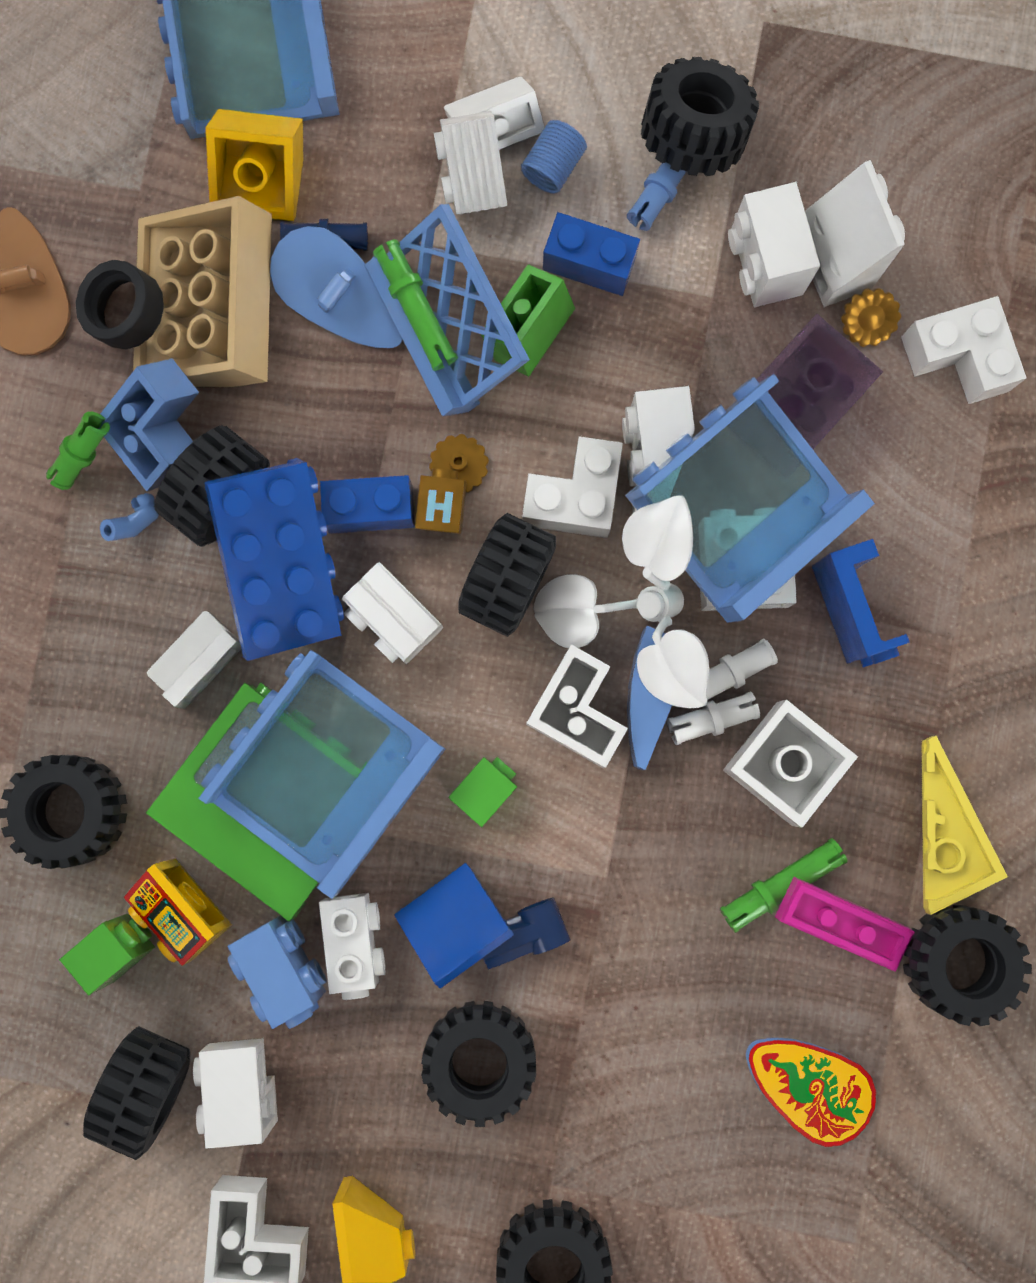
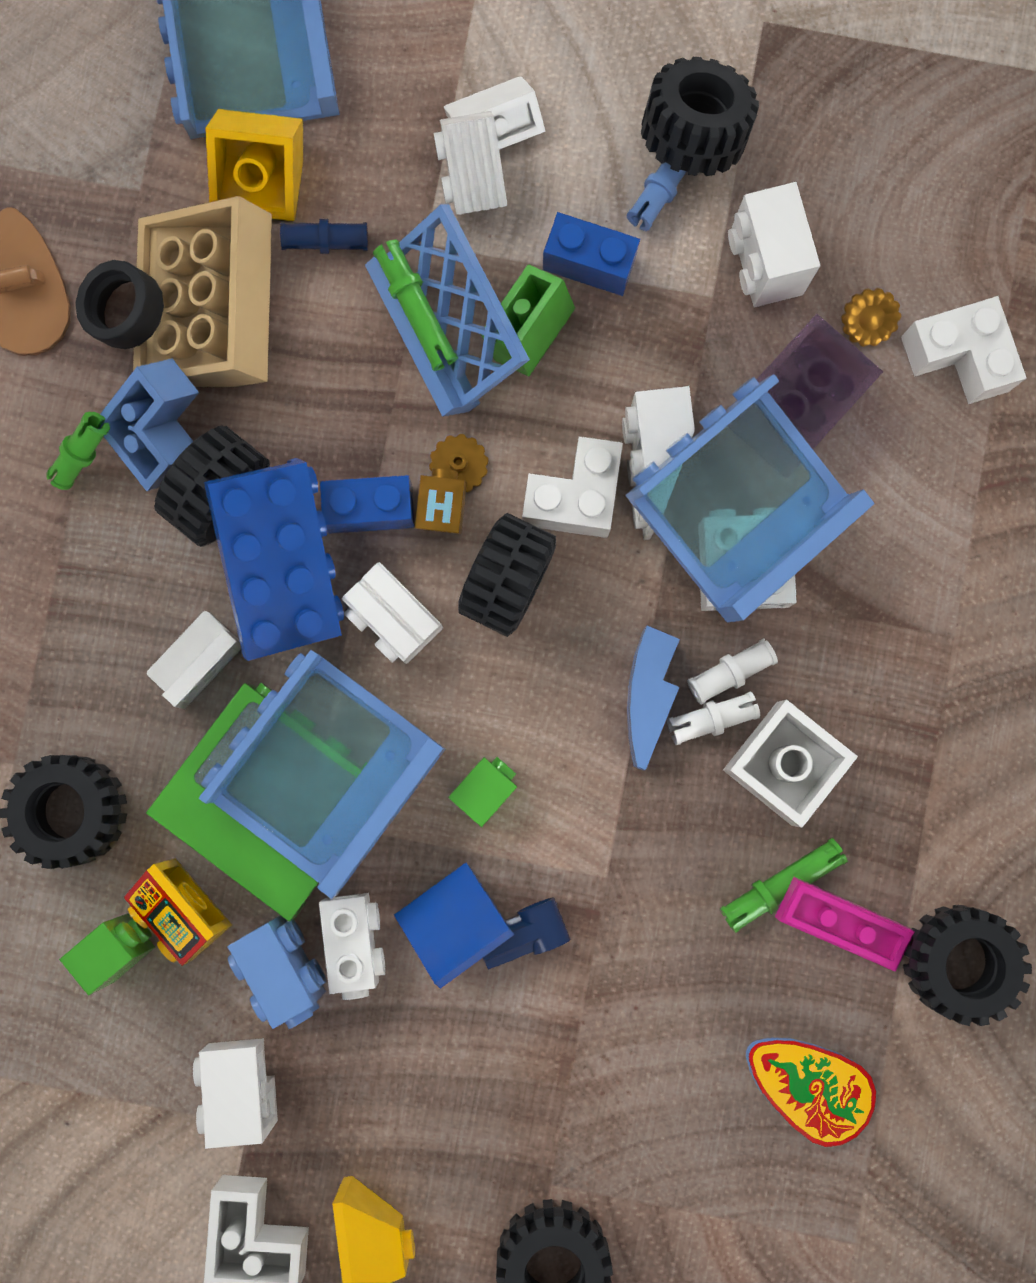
black tyre [83,1026,190,1160] -> none
medium blue arm [100,493,159,541] -> none
medium blue shield [270,226,403,348] -> none
black tyre [421,1001,536,1127] -> none
medium blue piece [521,120,587,193] -> none
white brick [526,644,628,768] -> none
white plant [533,495,709,708] -> none
white slope [805,160,905,307] -> none
blue panel [812,539,910,667] -> none
light yellow wing [922,736,1008,915] -> none

